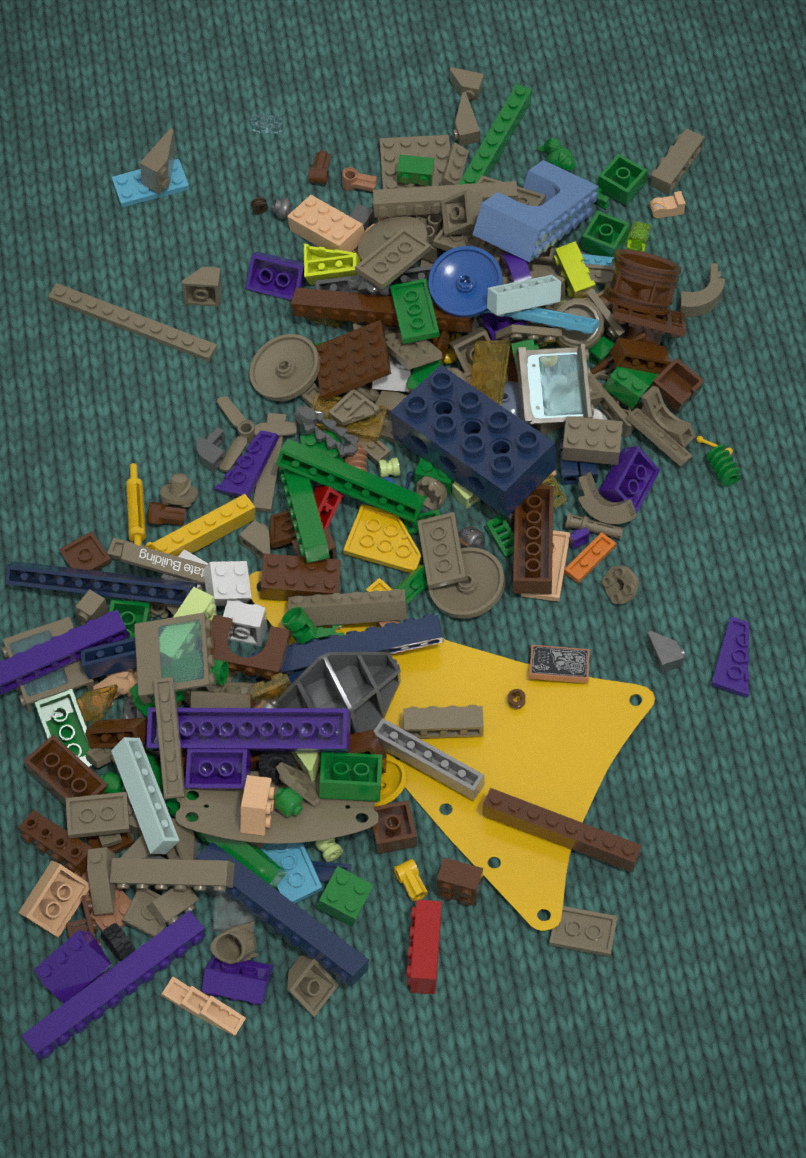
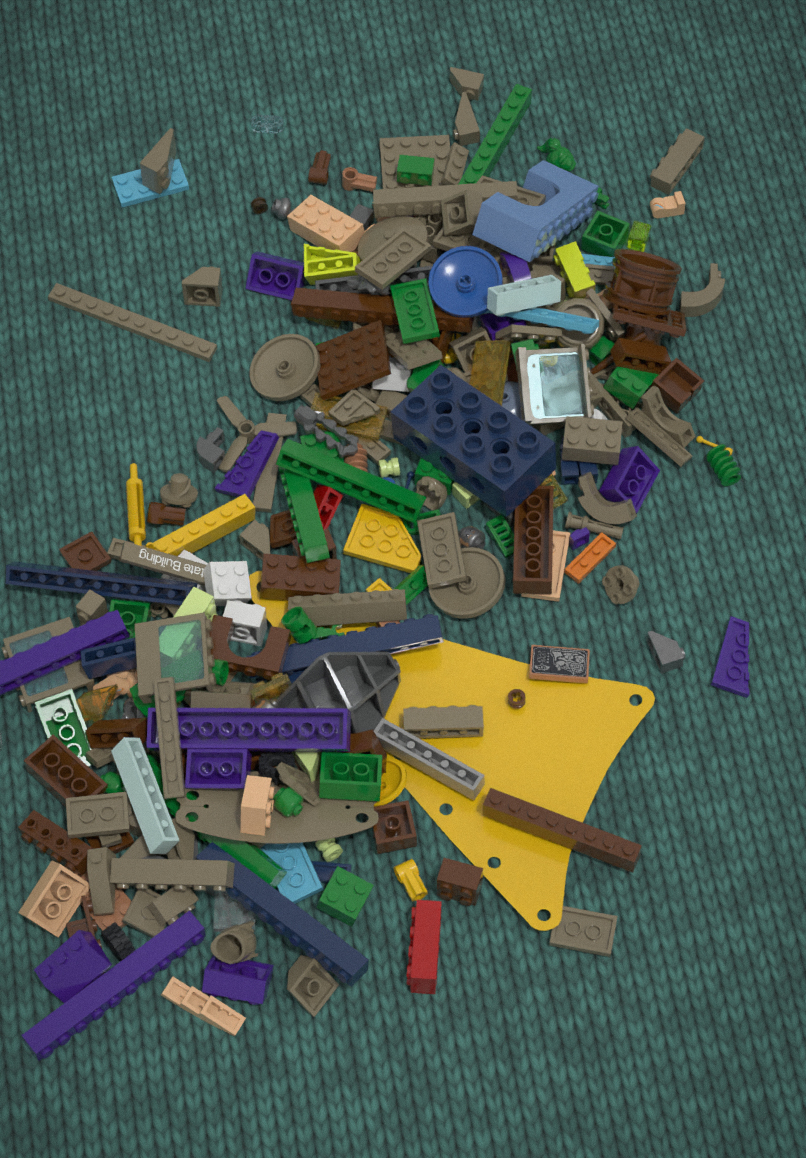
green brick [598,153,648,206] -> none

